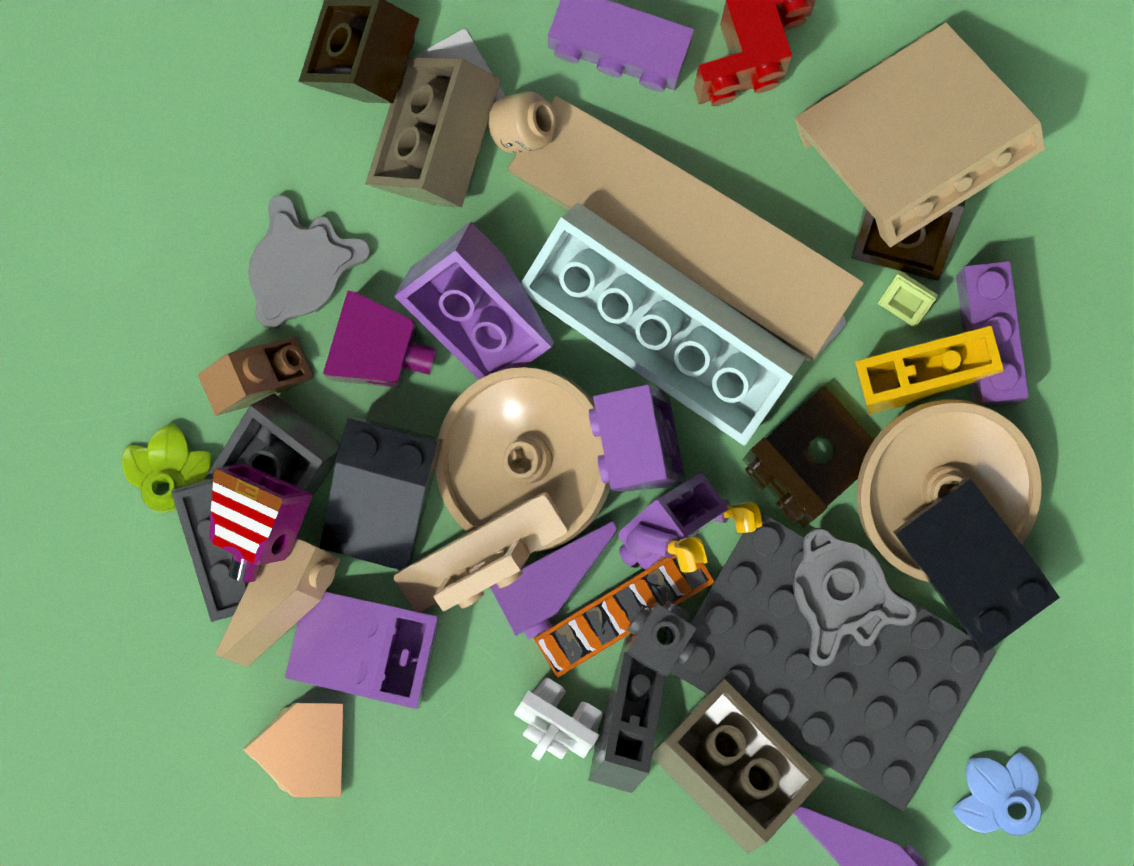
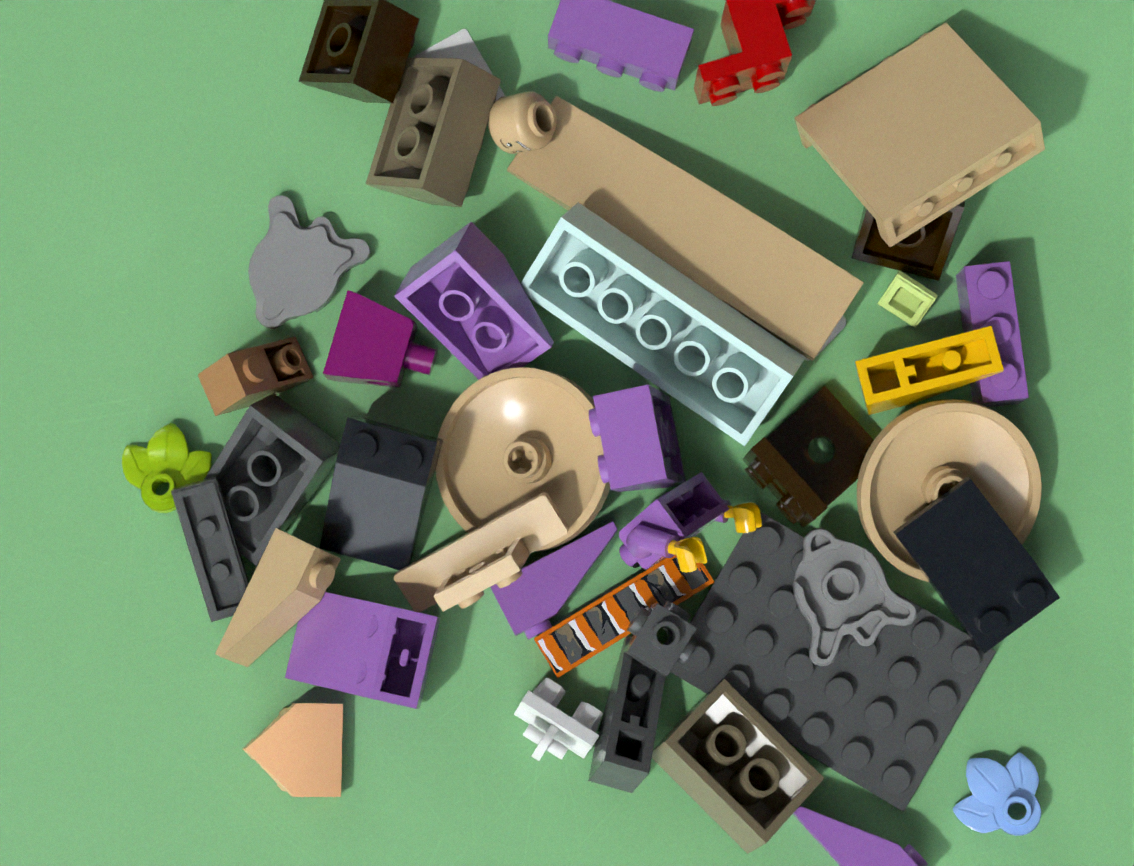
torso [209,464,312,582] -> none

